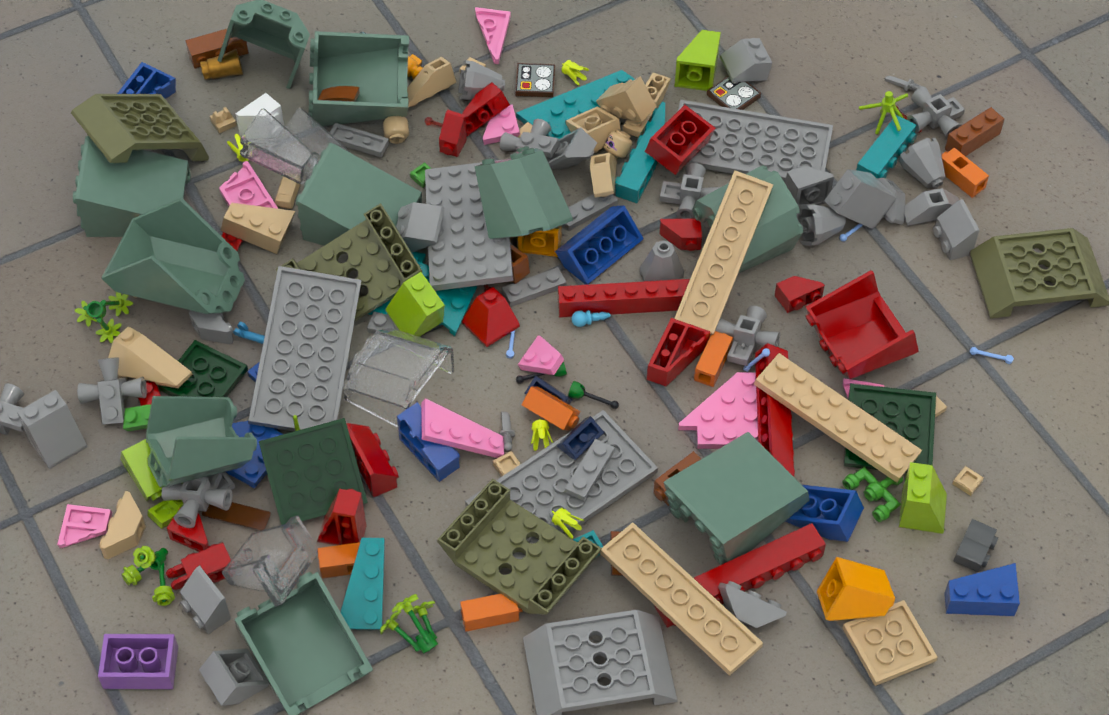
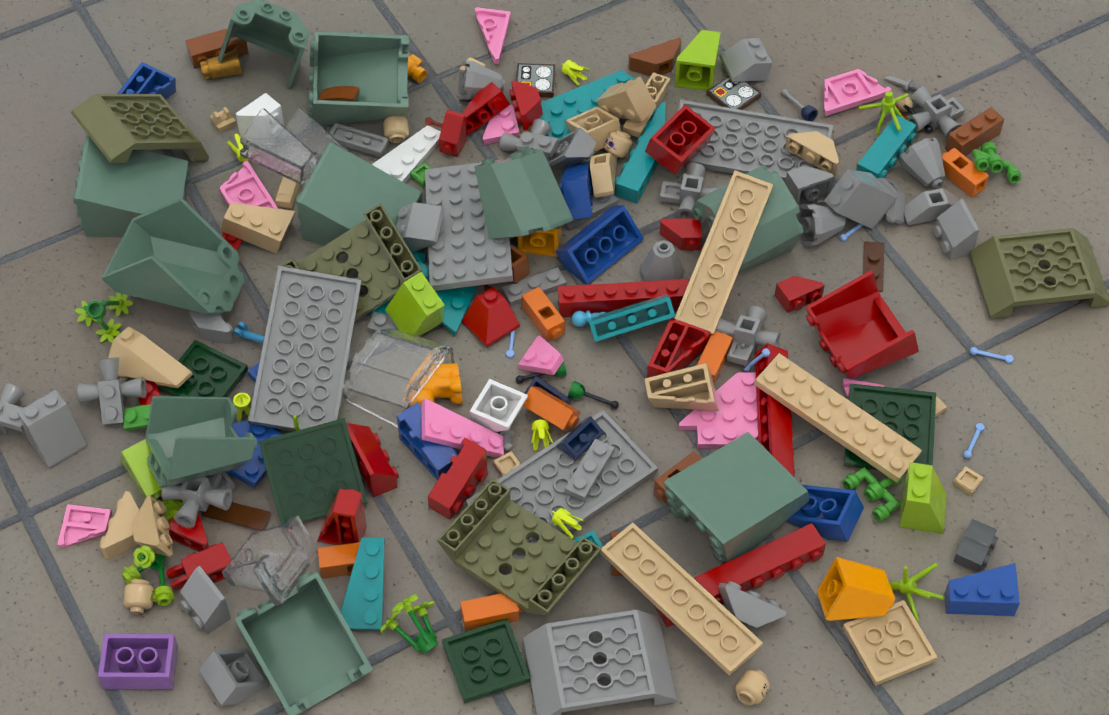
tan slope [407,57,456,108] -> none
none -> tan head [123,579,154,614]
none -> tan slope [132,495,173,557]
none -> neon yellow piece [233,393,252,422]
none -> white wing [372,125,441,183]
none -> light orange animal [407,363,463,408]
none -> red wedge [428,437,488,520]
none -> dark green plate [442,618,530,704]
none -> white slope [470,379,528,432]
none -> red slope [509,81,543,131]
none -> orange brick [521,287,565,342]
none -> blue wedge [559,162,593,220]
none -> teal brick [588,294,675,342]
none -> dark orange slope [628,37,681,76]
none -> tan wedge [644,363,719,411]
none -> tan head [735,670,770,705]
none -> dark blue hinge [781,89,818,122]
none -> tan slope [785,131,839,177]
none -> bright pink wing [824,69,892,116]
none -> reddish brown piece [863,241,884,292]
none -> lime plant [890,563,945,622]
none -> tan hinge [896,96,933,133]
none -> light blue hinge [963,423,984,459]
none -> bright green piece [972,142,1021,184]

